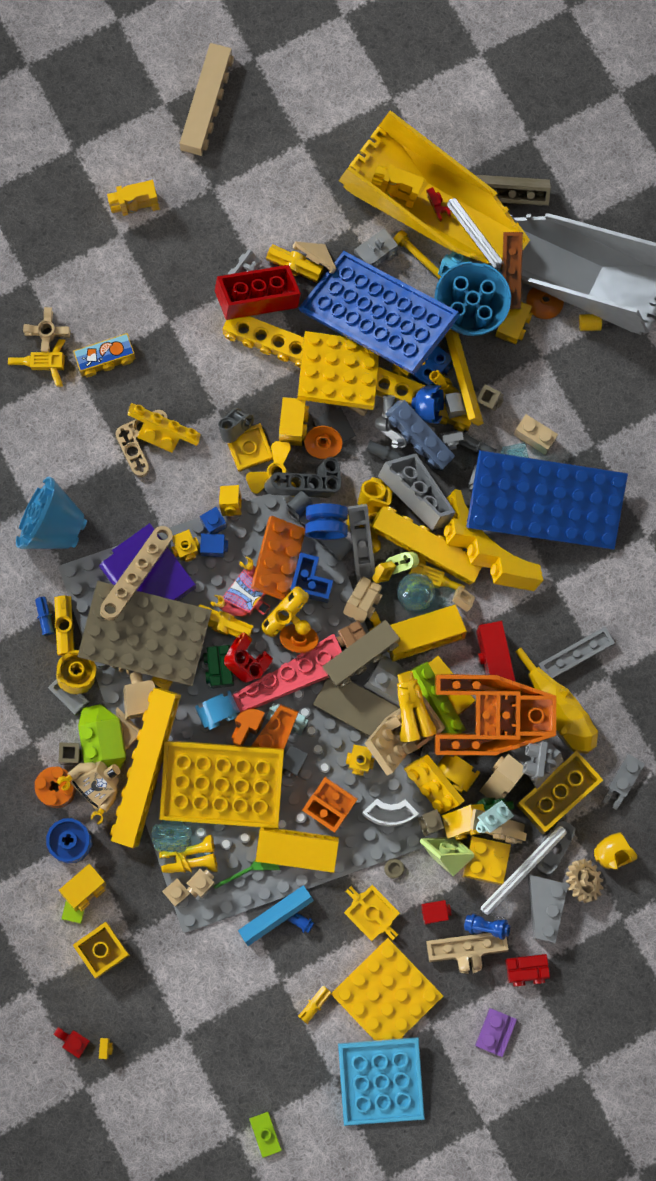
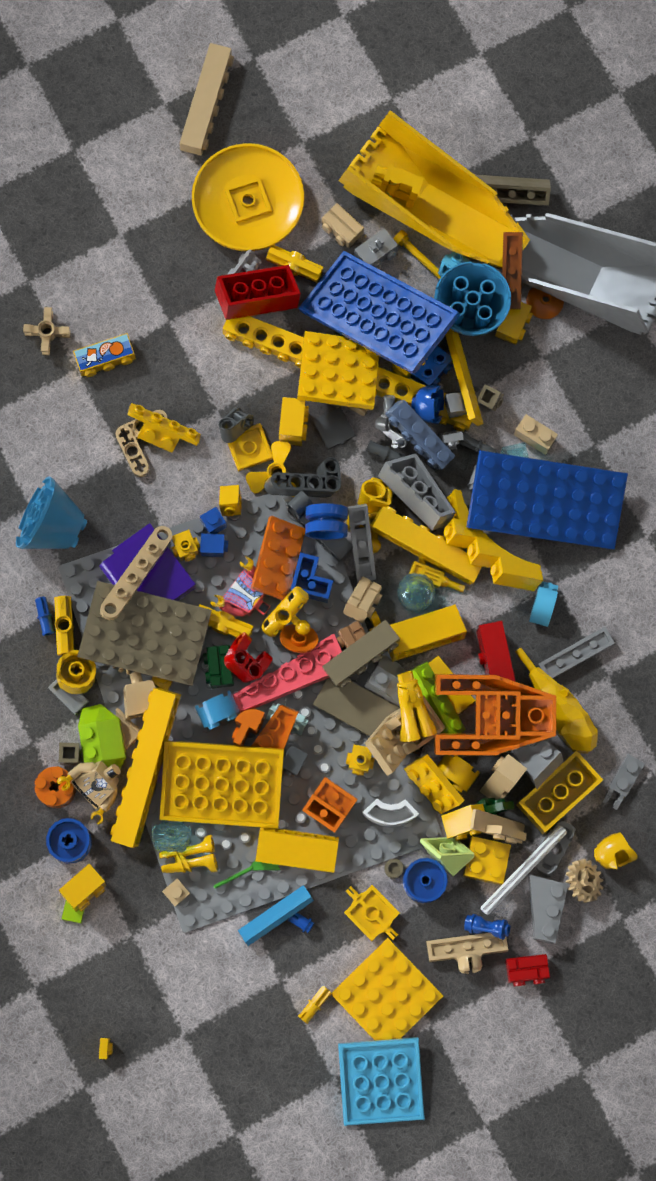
yellow piece [8,339,66,387] -> none
red plate [53,1027,90,1058] -> none
yellow brick [73,922,130,979] -> none
yellow hips [107,180,160,216] -> none
tan brick [186,869,215,898] -> none
lime plate [249,1112,282,1158] -> none
tan tile [293,241,336,273] -> none
orange dish [304,426,343,459] -> none
yellow plate [371,561,396,583] -> none
yellowish green beam [386,551,419,574] -> none
dark tan brick [417,809,444,837] -> none
red brick [421,900,451,925] -> none
red plate [426,187,451,222] -> none
yellow pin [429,370,460,394] -> none
axle [447,198,503,269] -> none
tan plate [452,586,475,612] -> none
medium lavender plate [475,1008,517,1057] -> none
light aqua hinge [476,800,514,833] -> none
light grey hips [523,741,557,781] -> none
yellow piece [579,314,602,331] -> none
none -> yellow dish [192,143,304,251]
none -> tan brick [321,203,364,248]
none -> blue wheel [403,858,448,903]
none -> medium azure brick [529,582,558,627]

